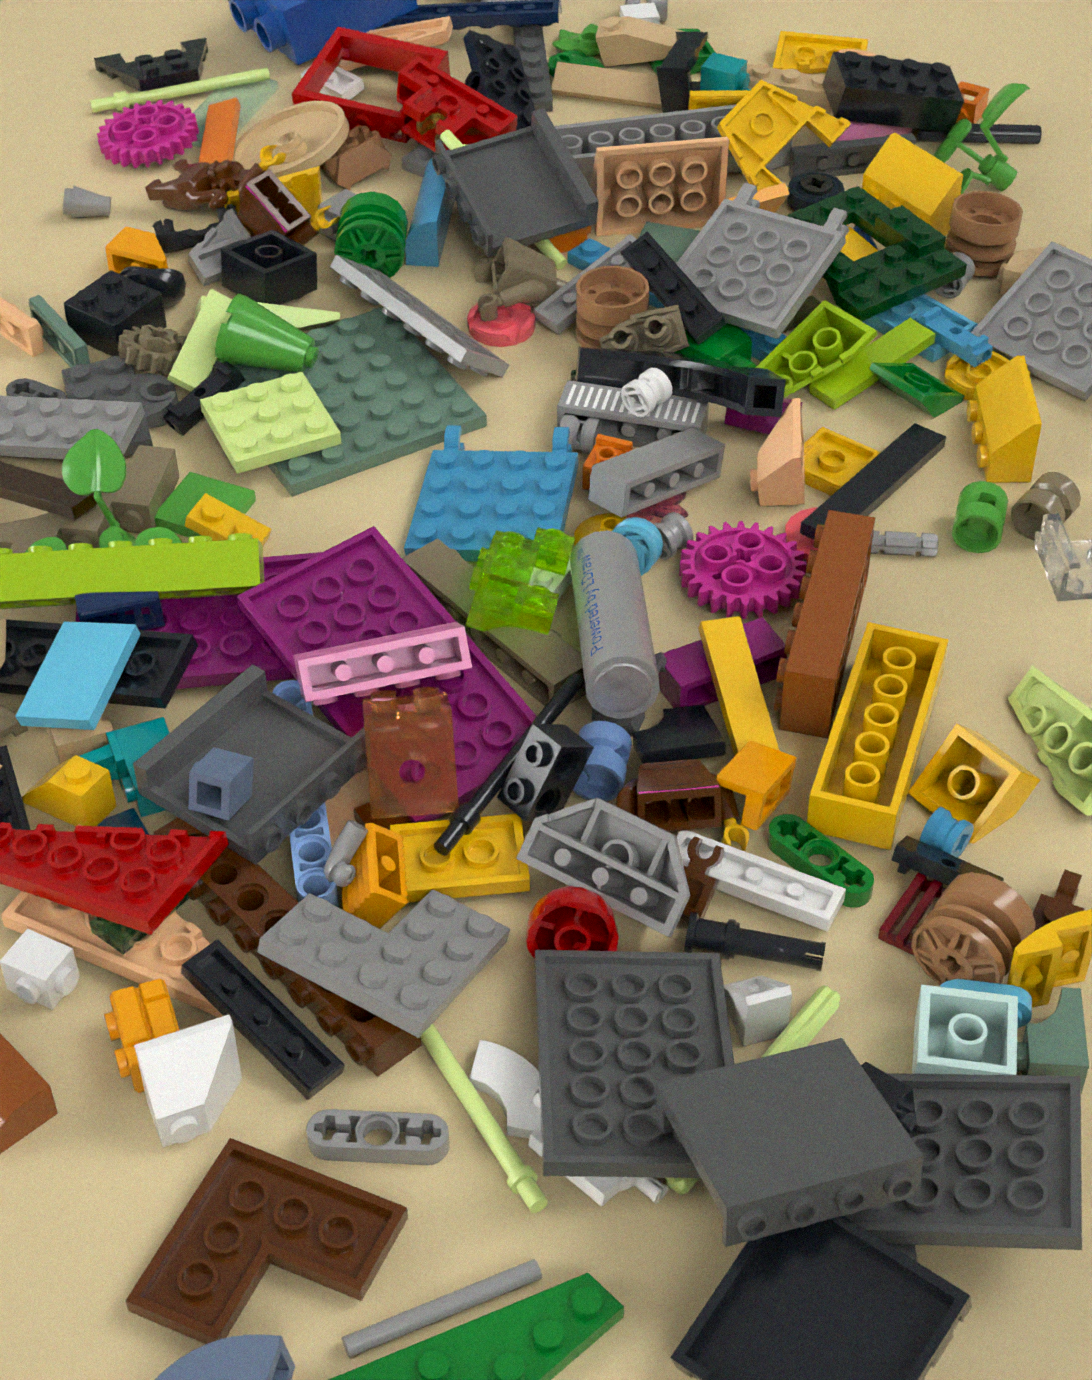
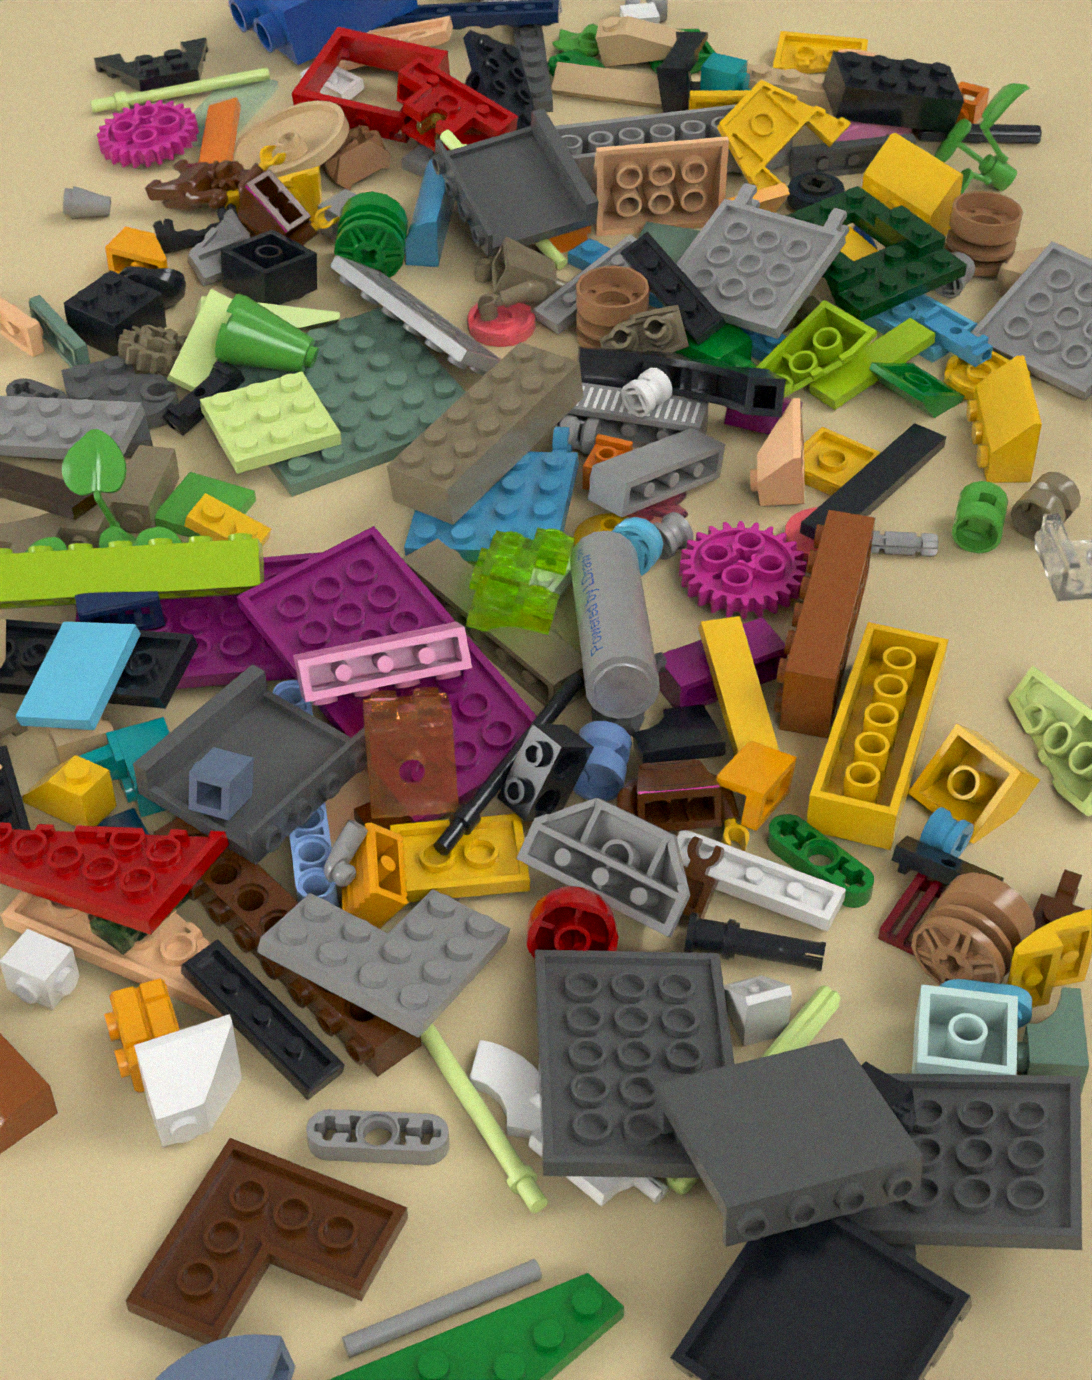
none -> dark tan brick [387,342,584,525]

